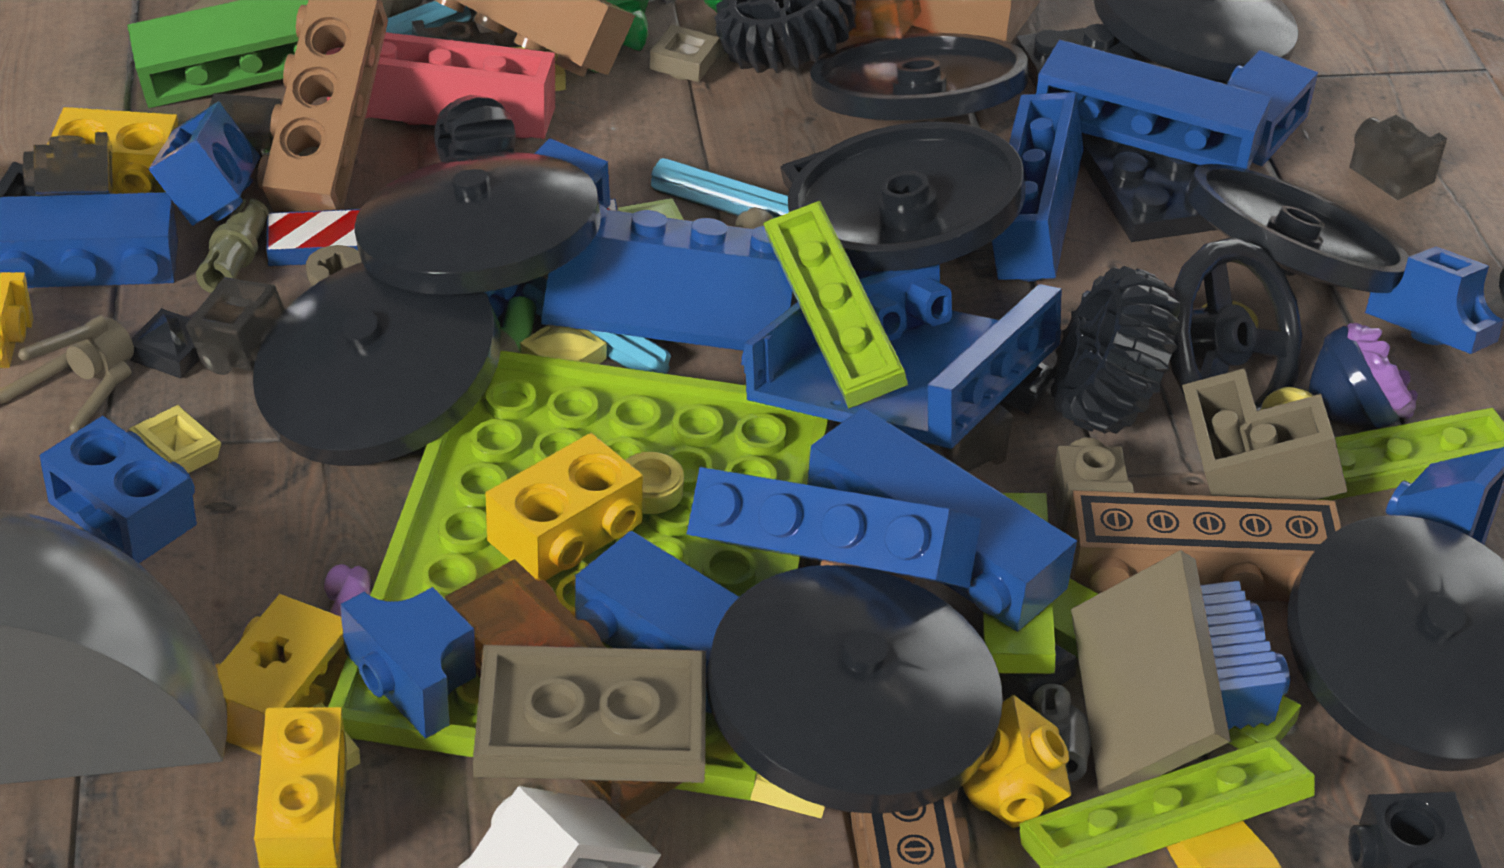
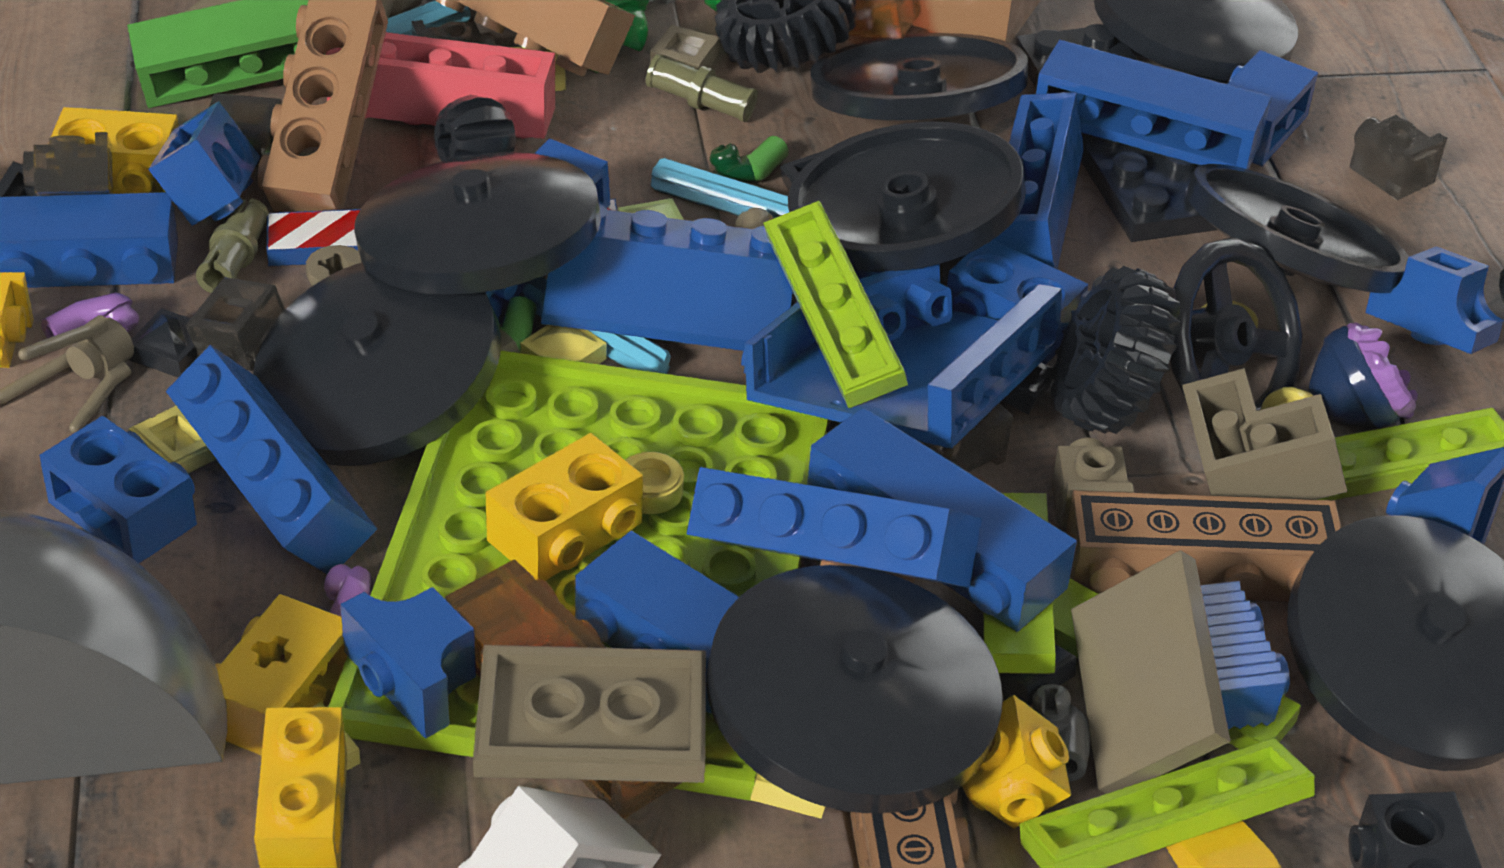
none -> medium lavender arm [41,292,139,338]
none -> blue brick [166,345,378,574]
none -> olive pin [646,54,758,122]
none -> arm [710,136,789,182]
none -> blue brick [947,240,1089,365]

